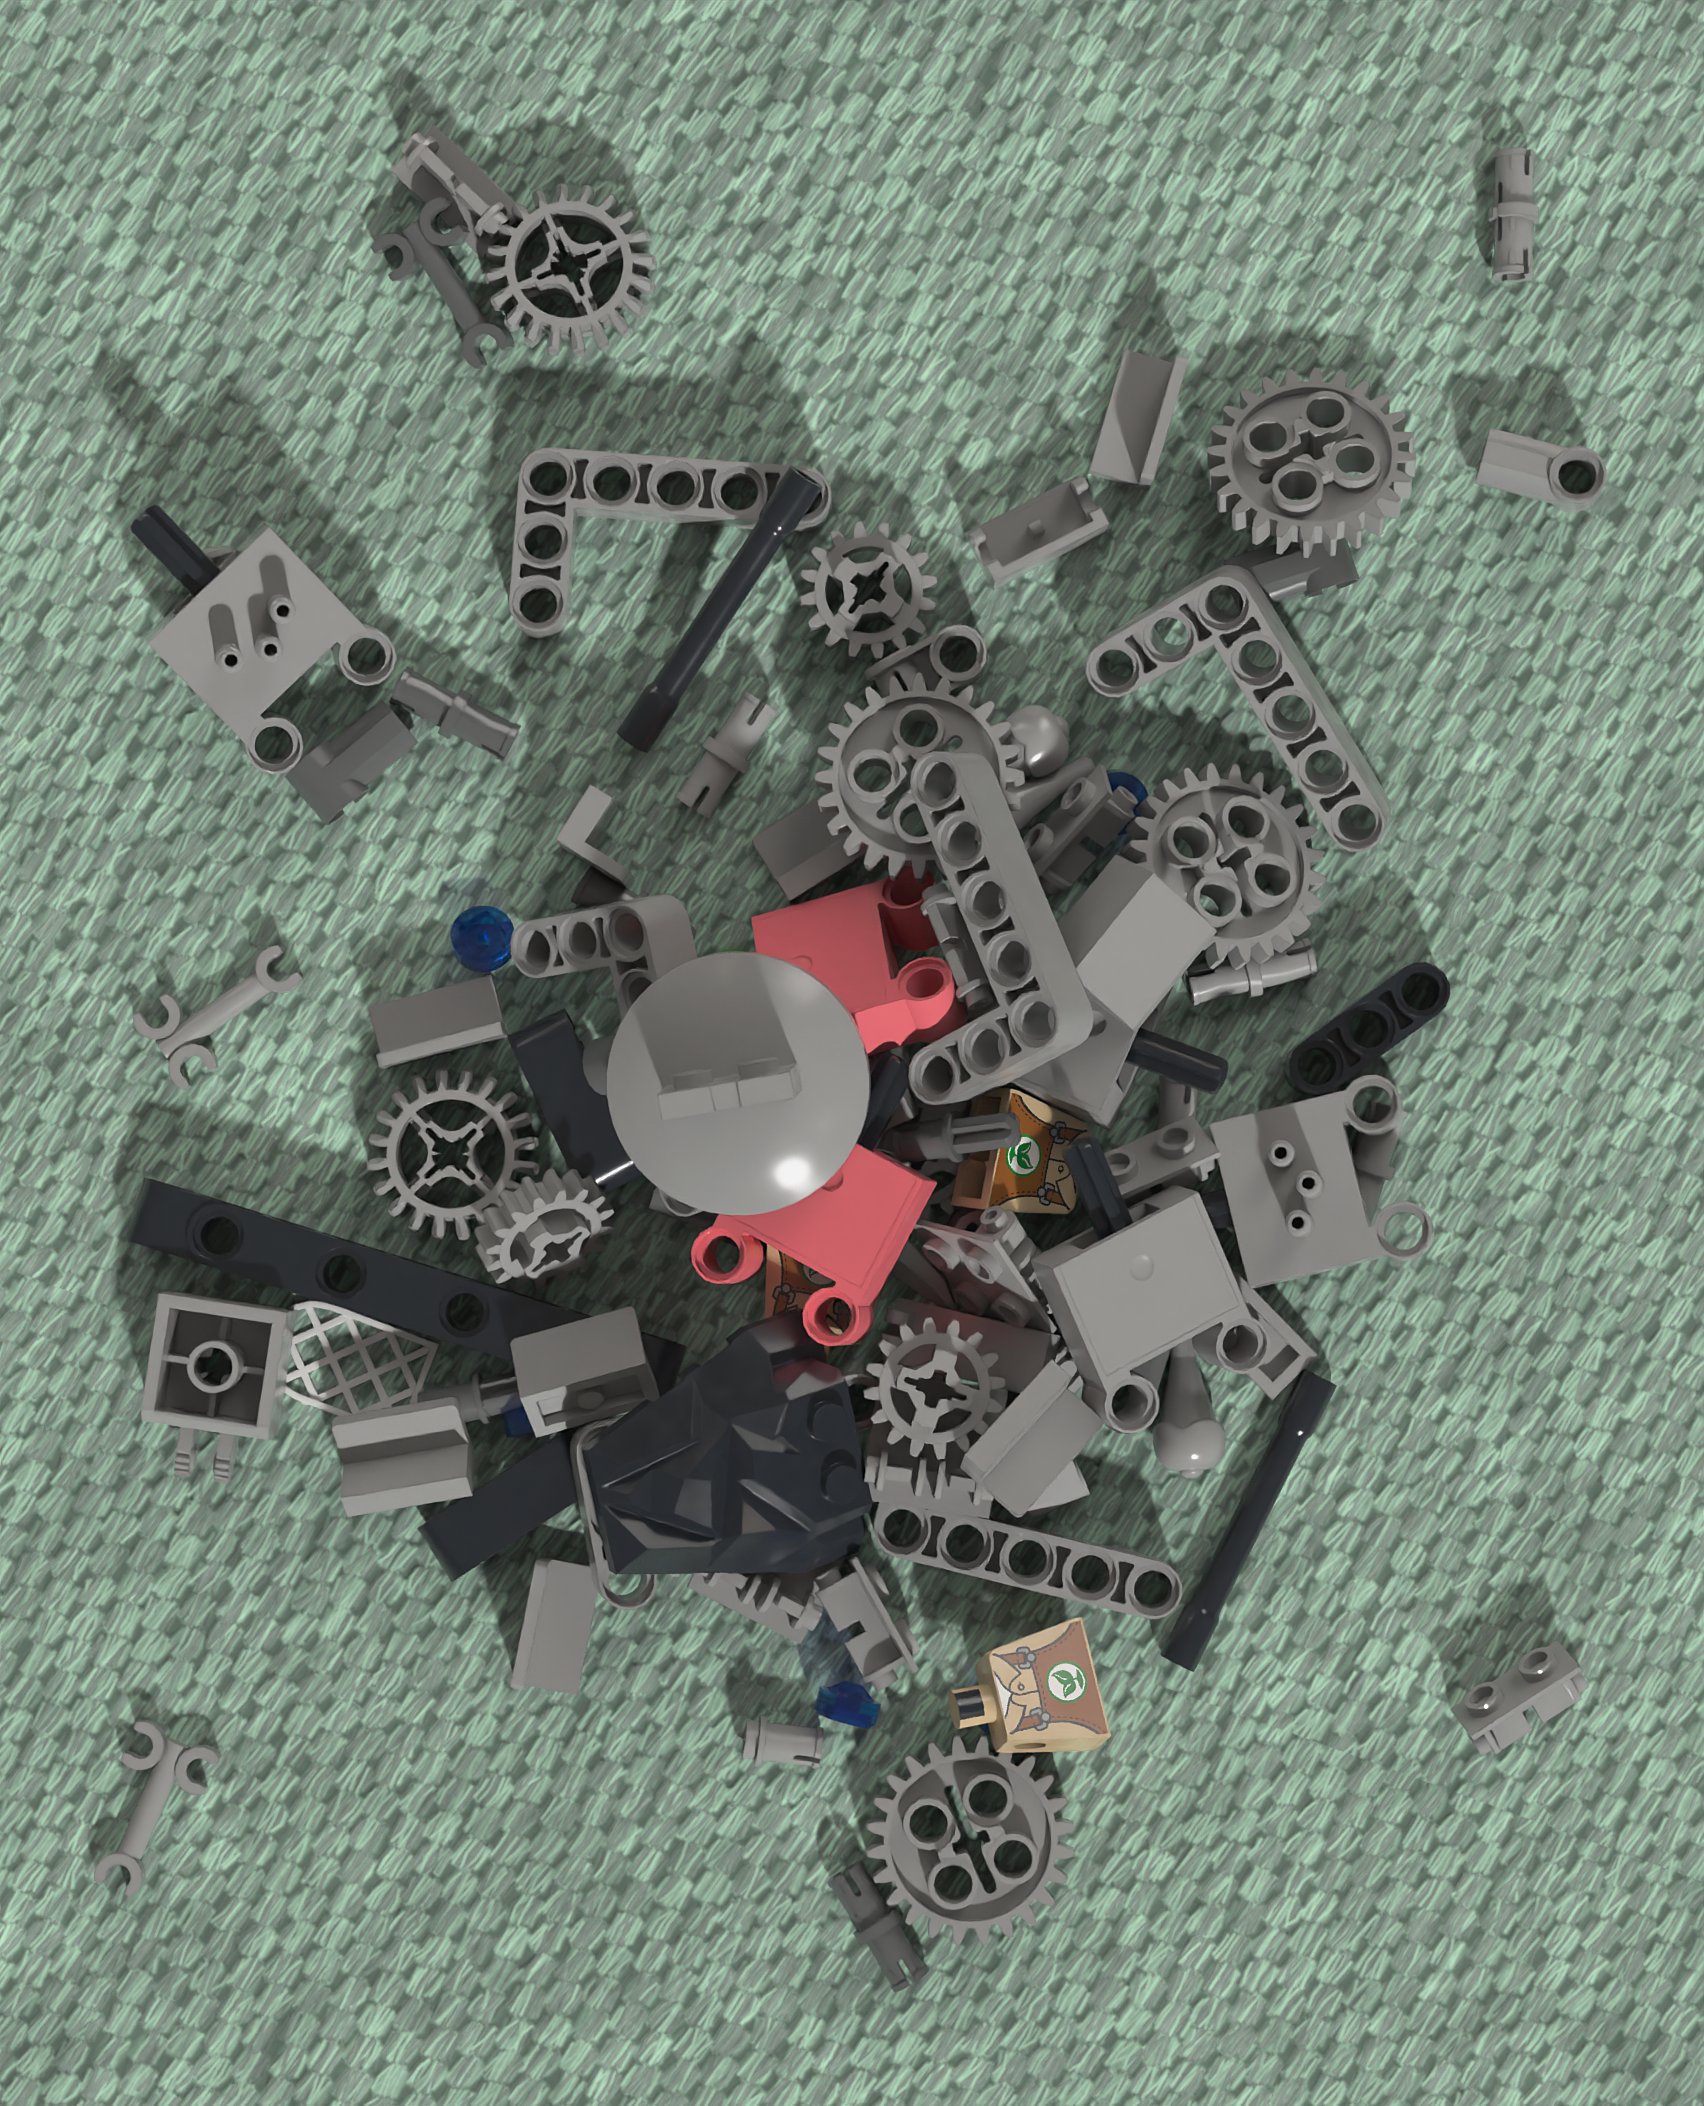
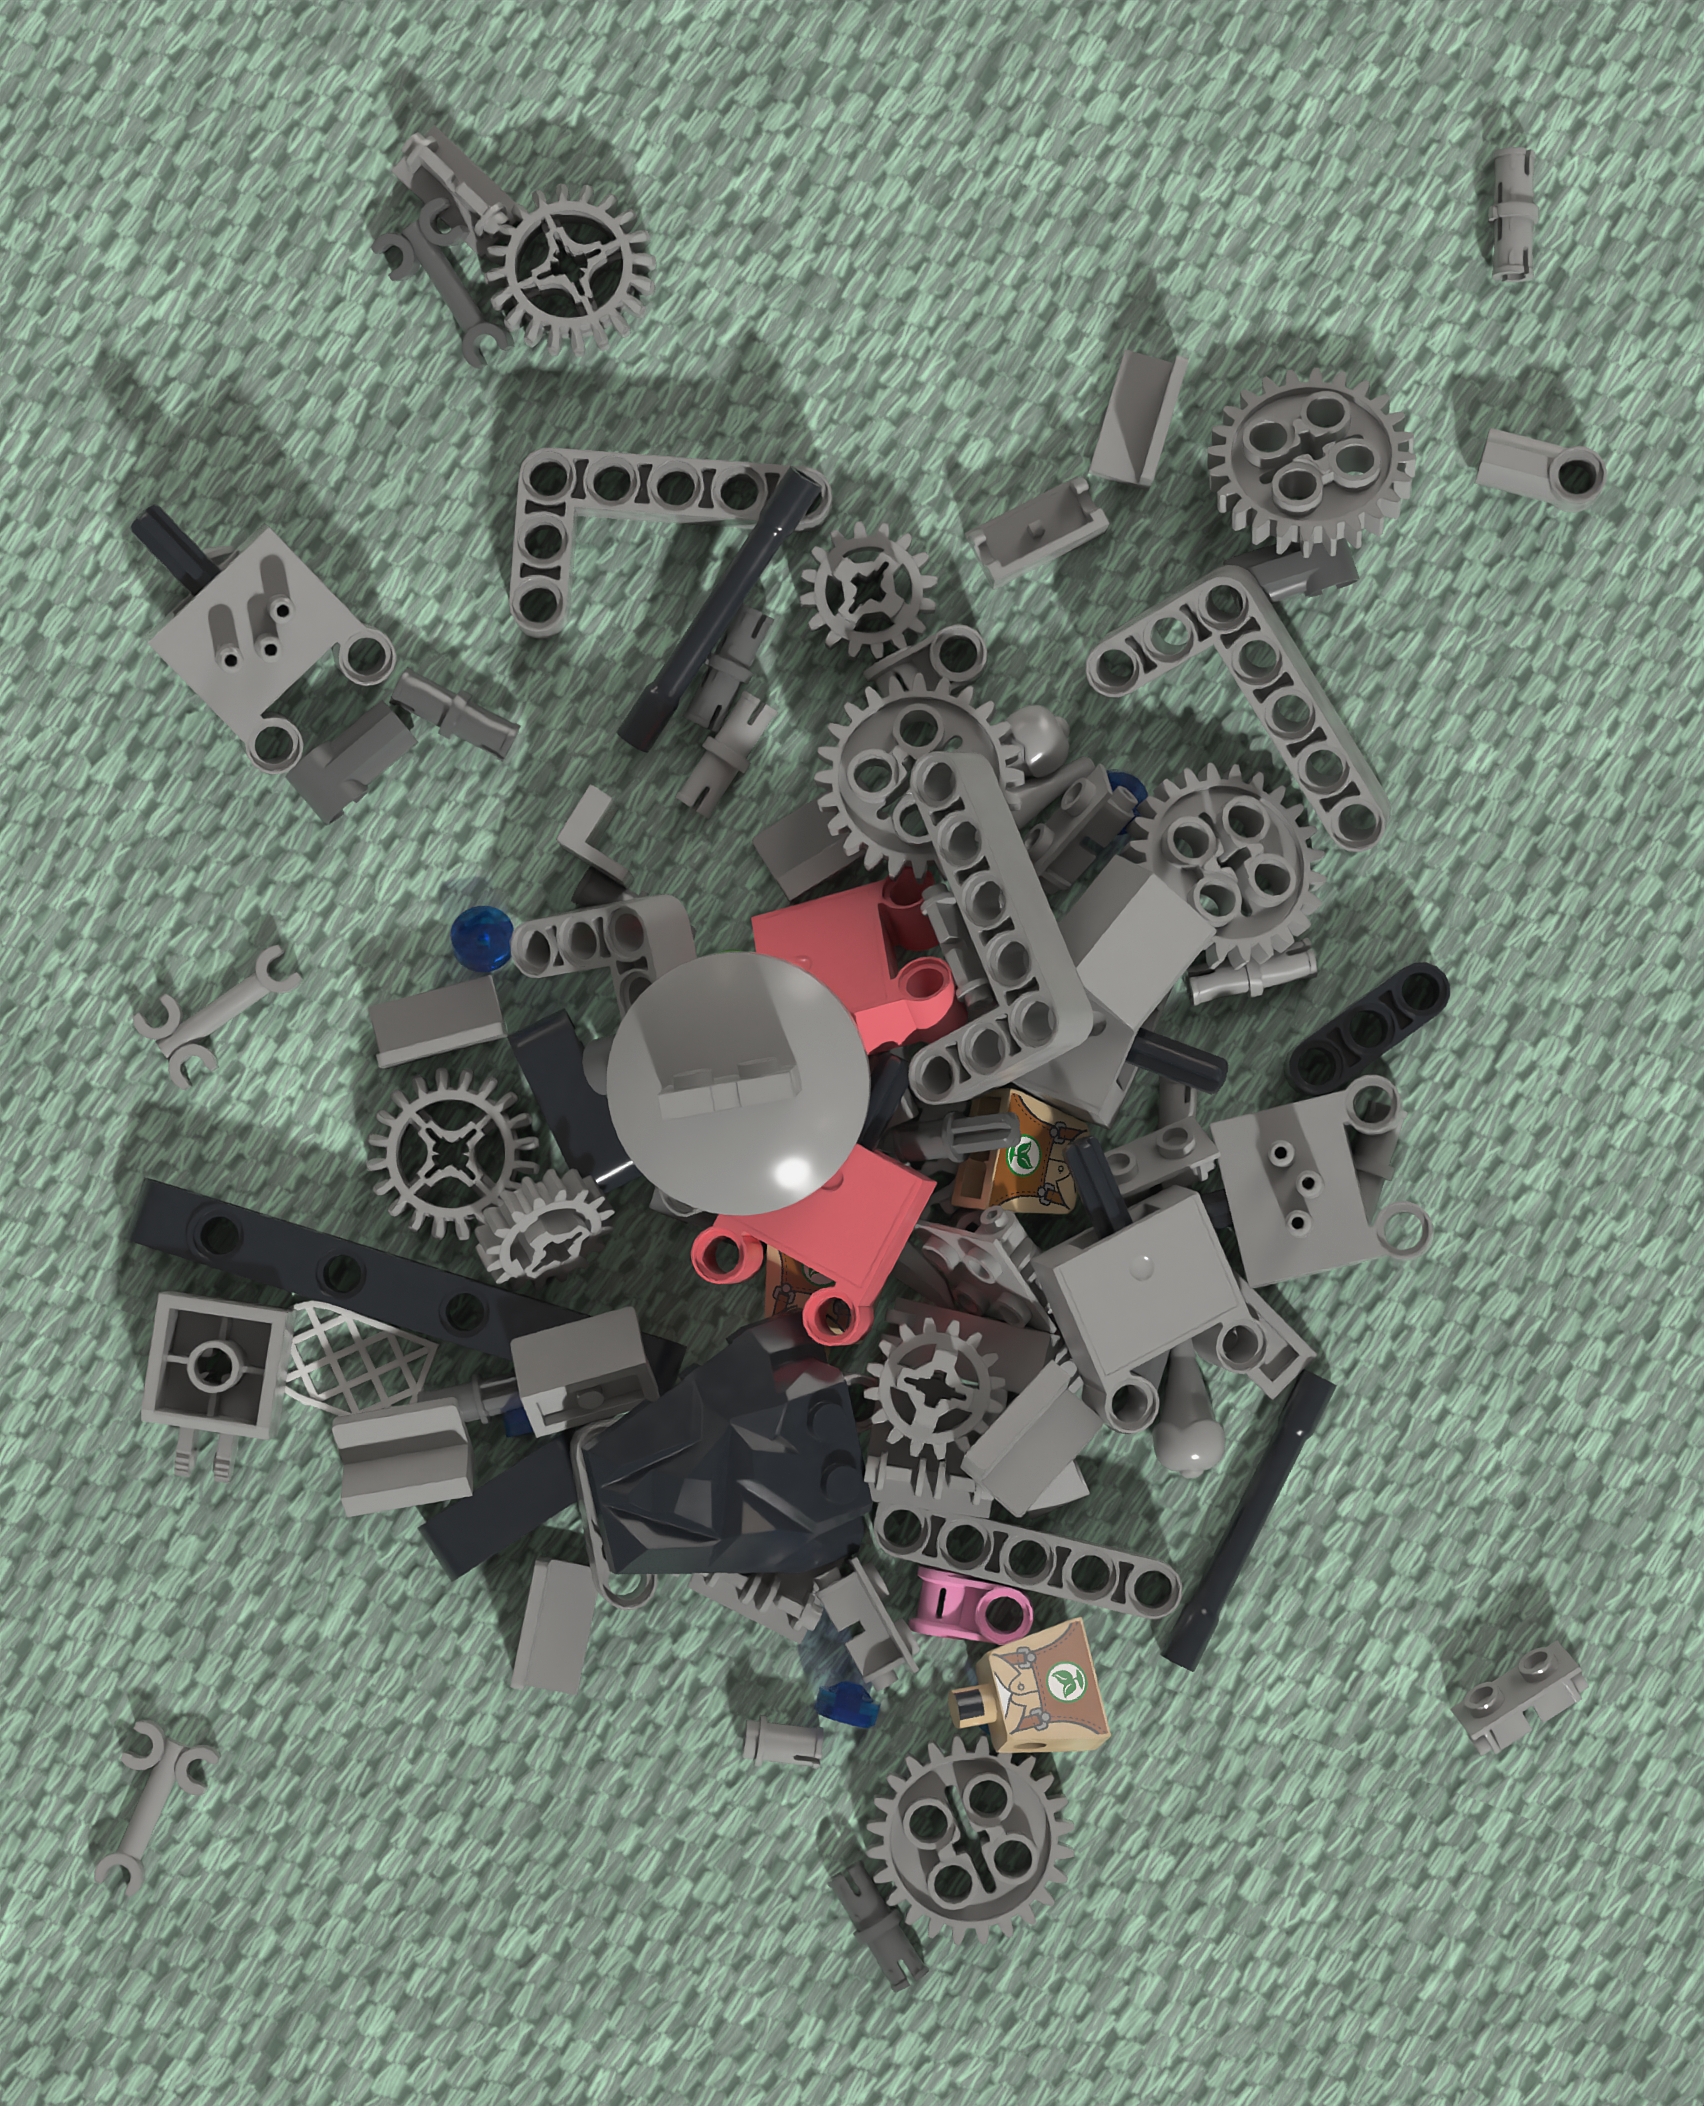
none -> dark grey pin [682,603,774,734]
none -> bright pink piece [908,1565,1034,1645]

